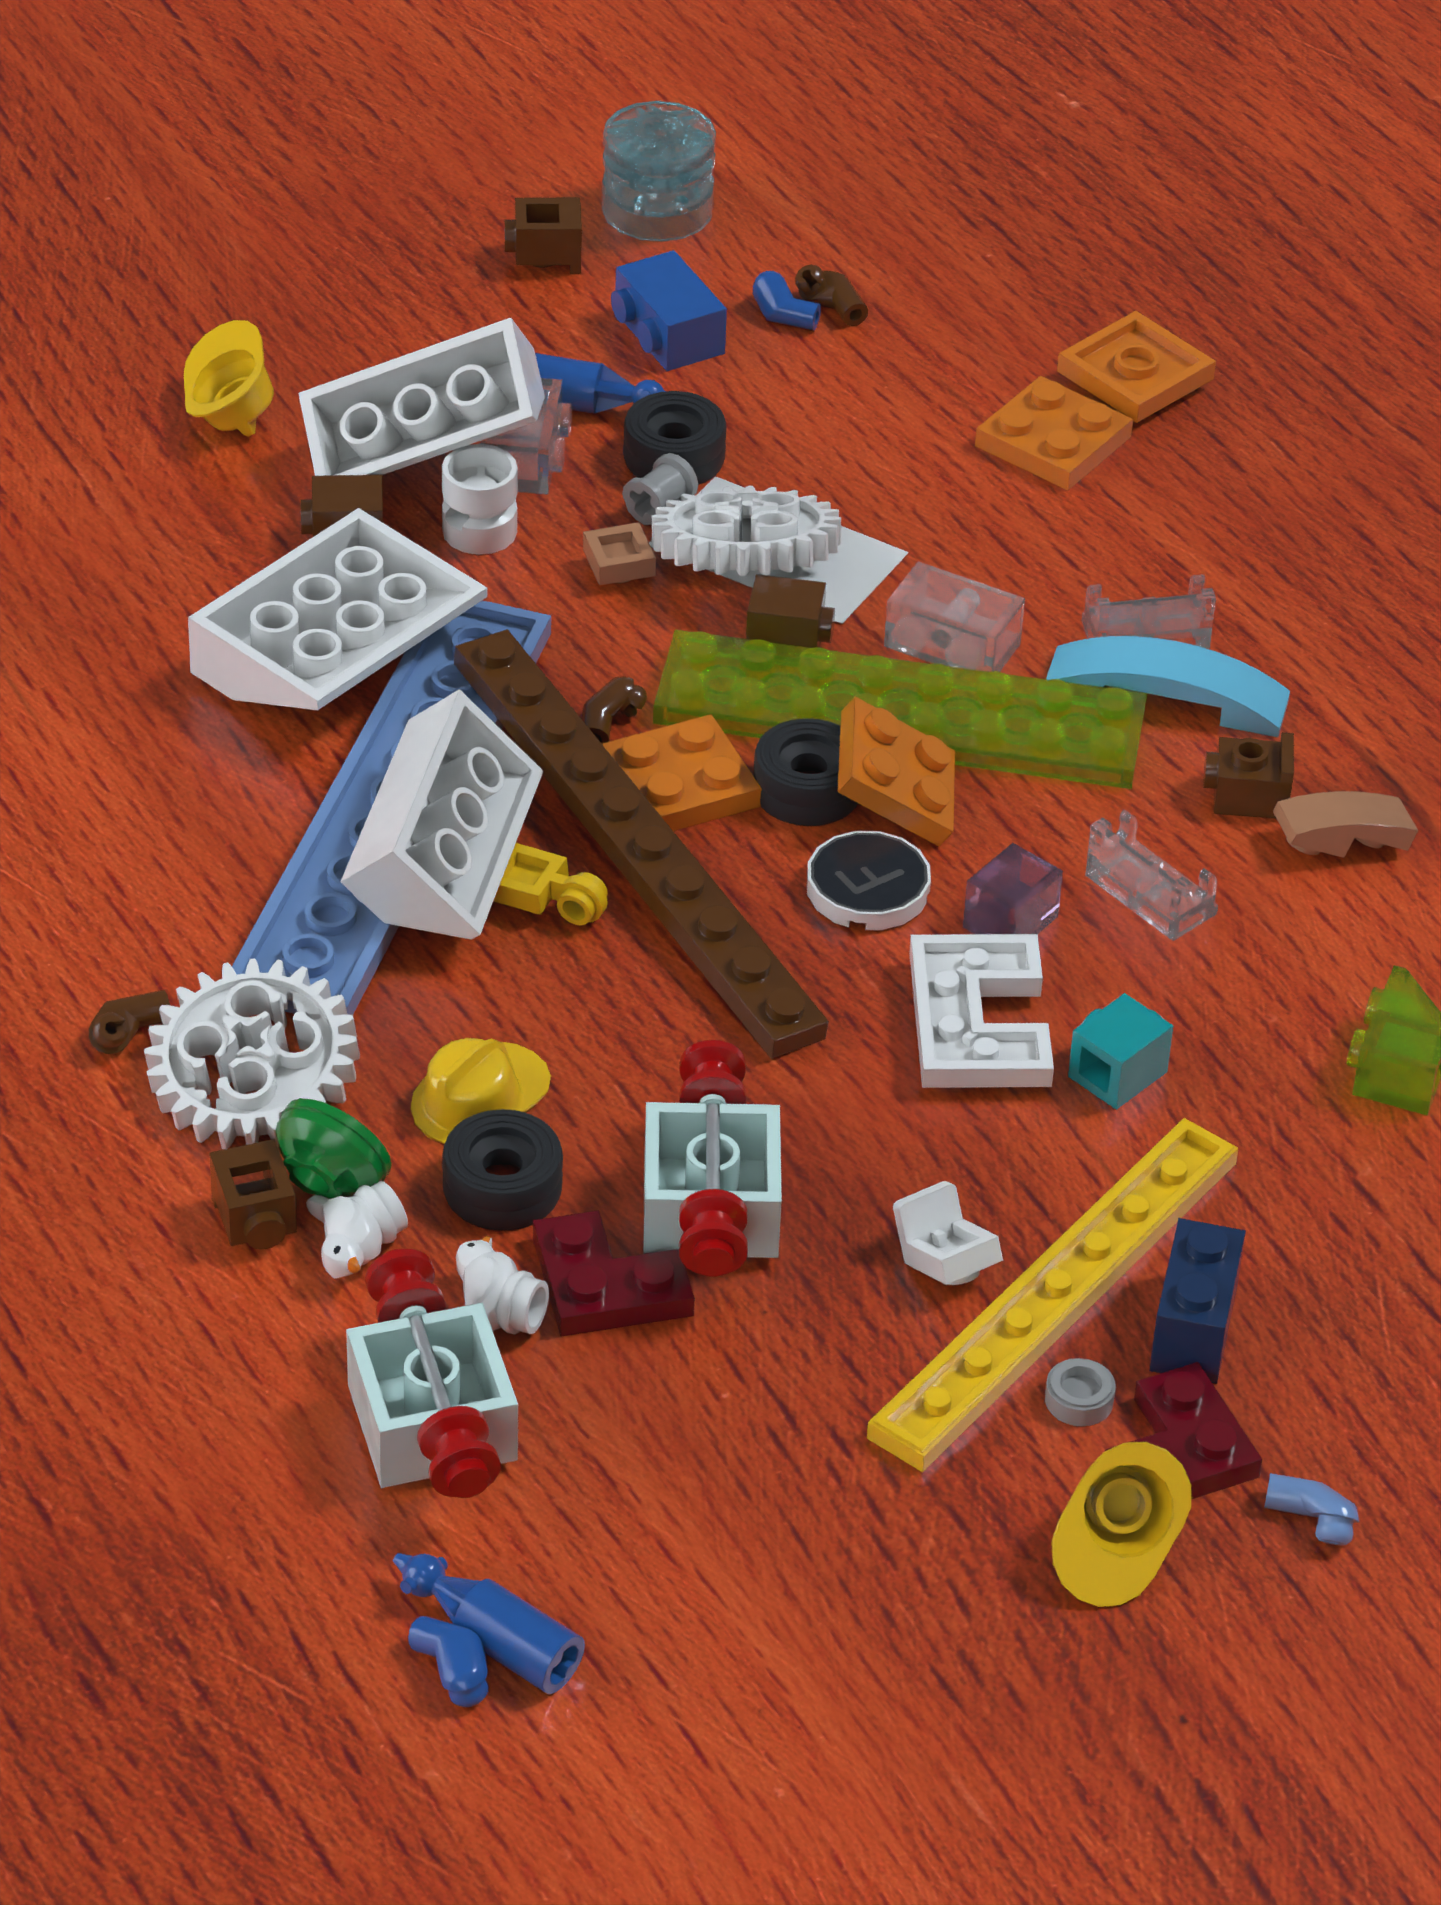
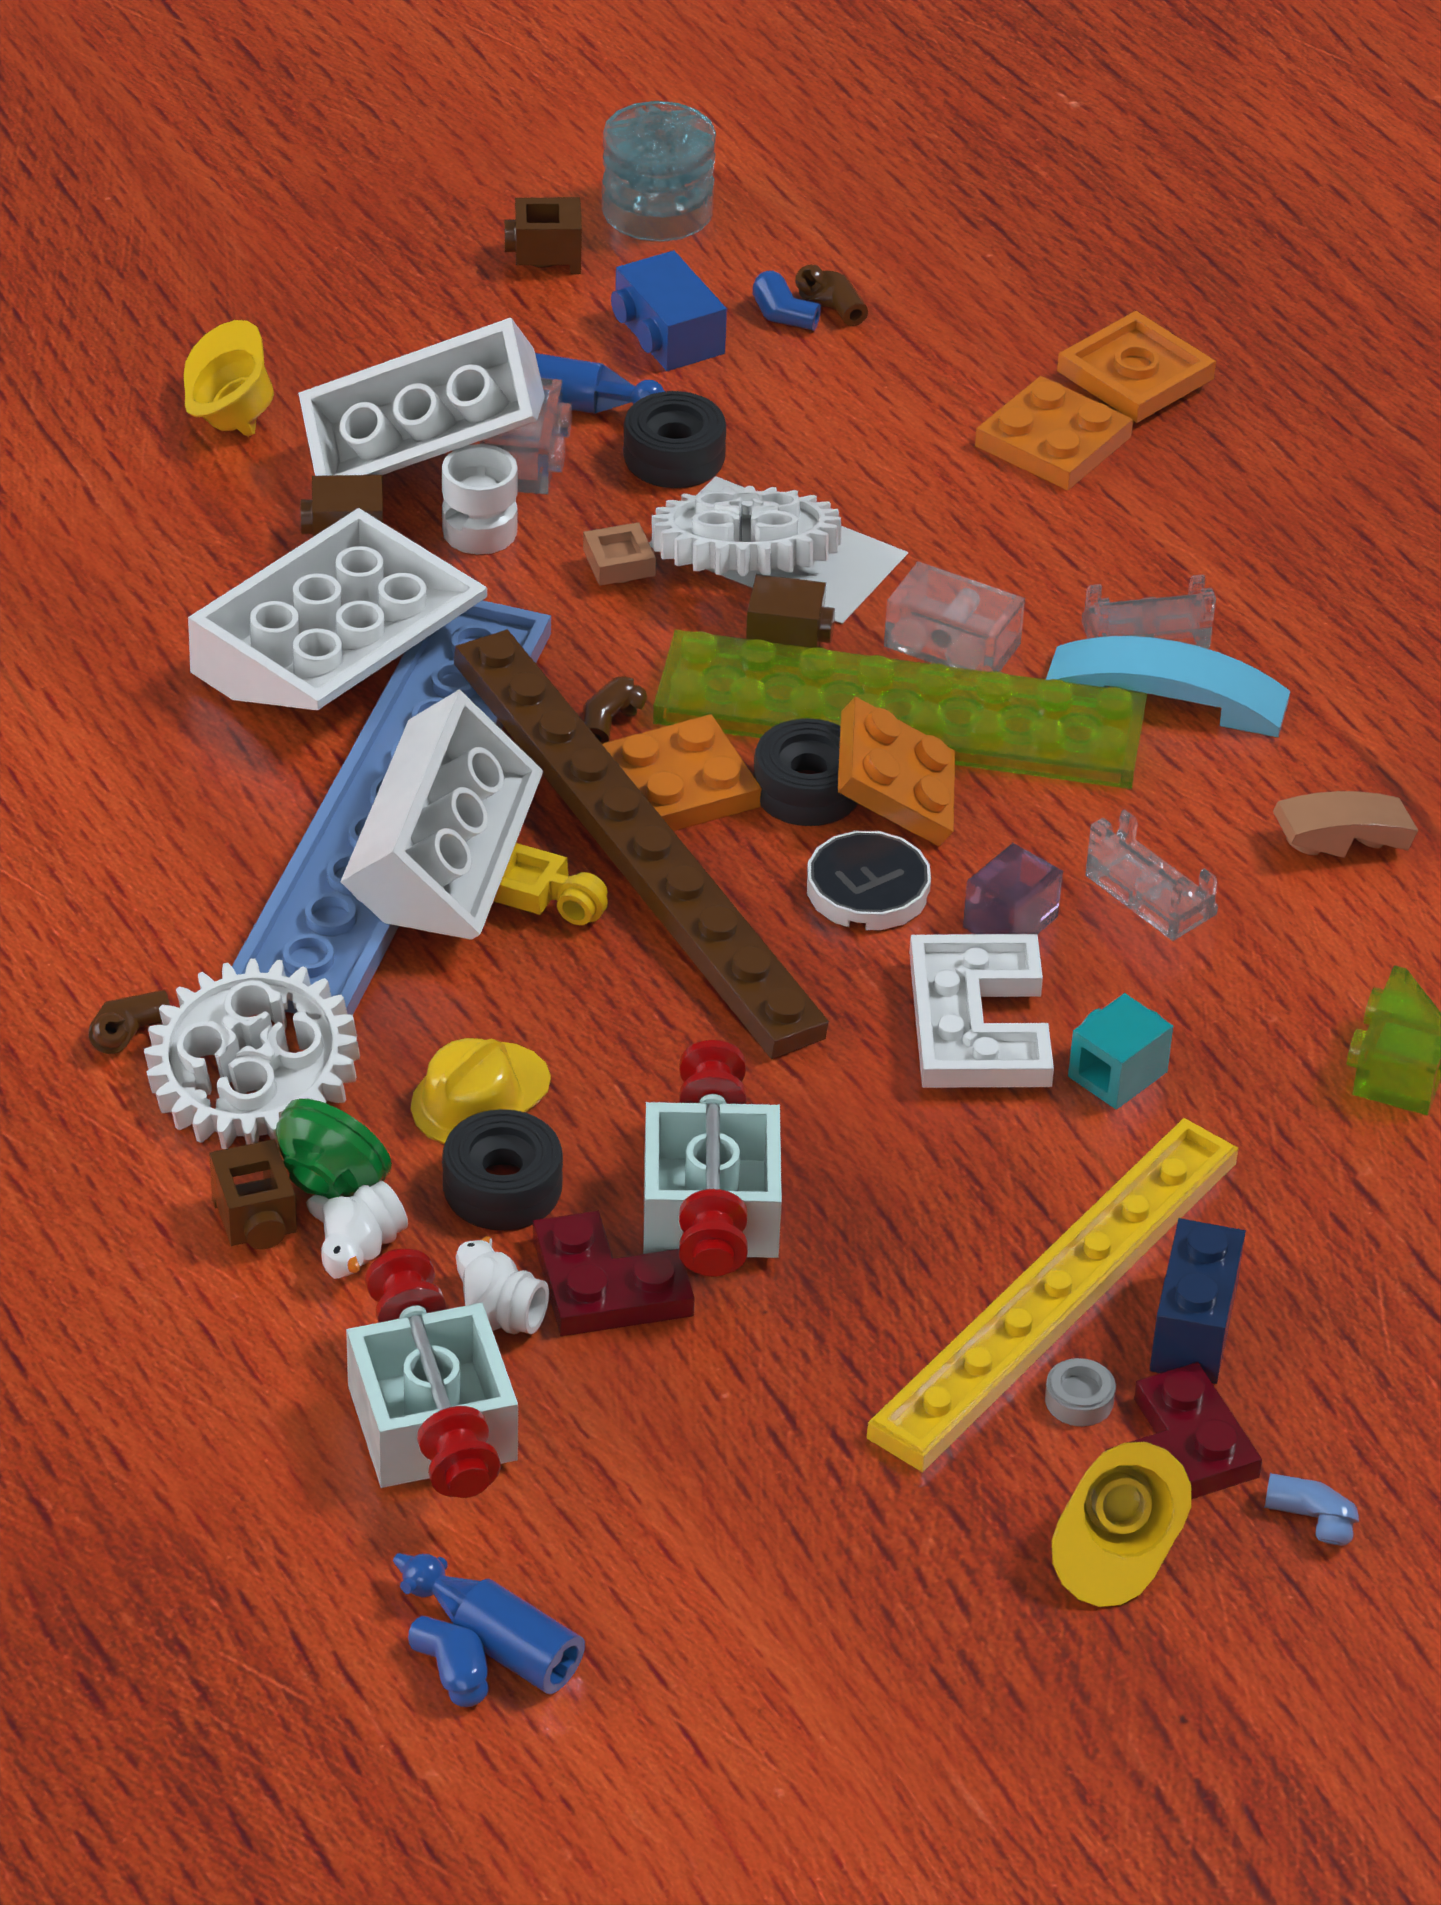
light grey bush [622,453,698,525] -> none
white bracket [893,1181,1003,1285] -> none
reddish brown brick [1203,732,1294,819] -> none

